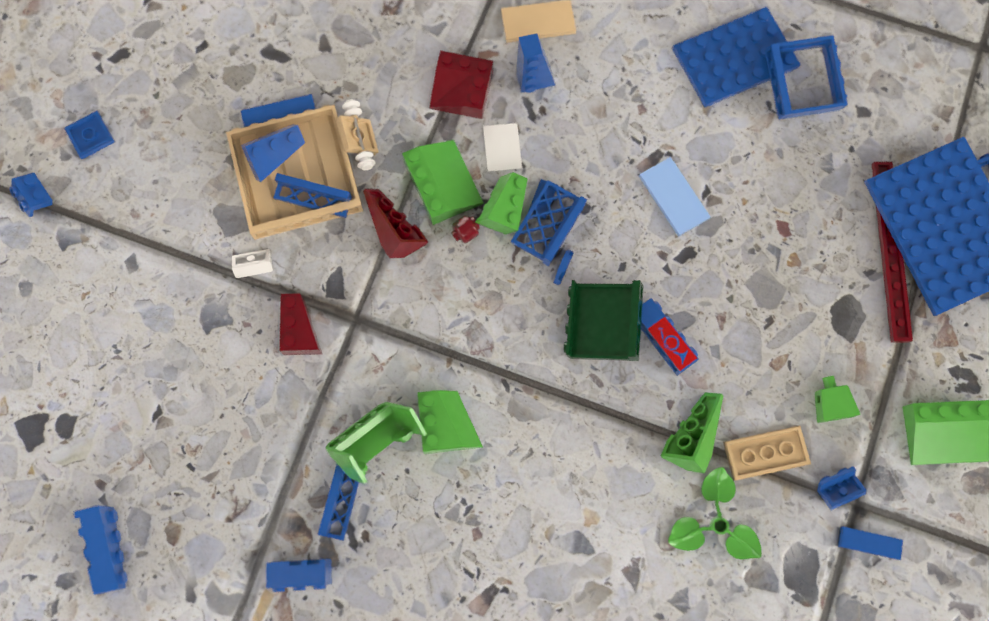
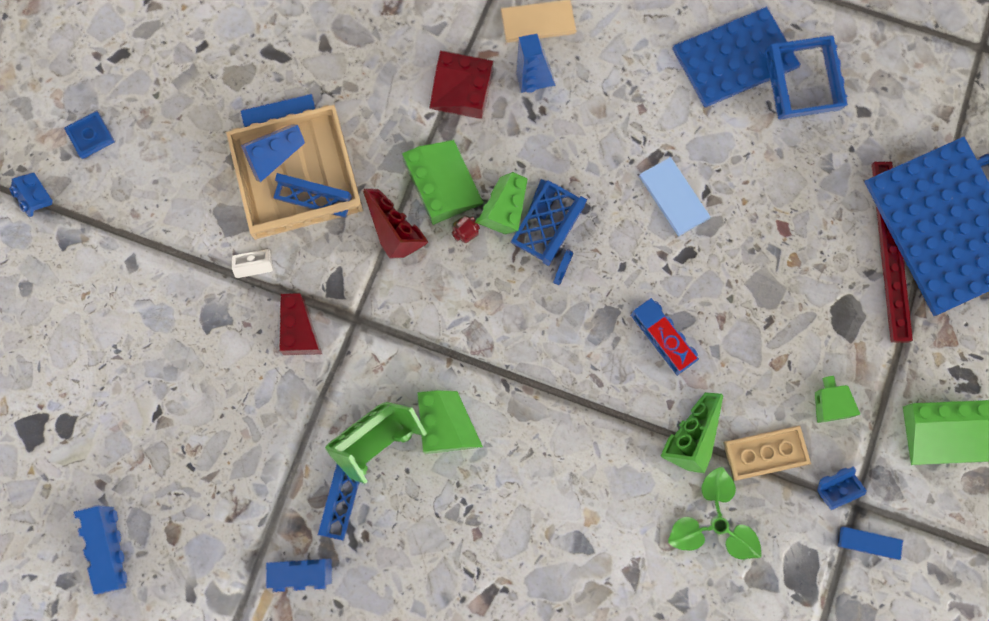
tan plate [336,99,379,170] -> none
white sticker [483,123,522,171] -> none
dark green panel [564,280,644,361] -> none

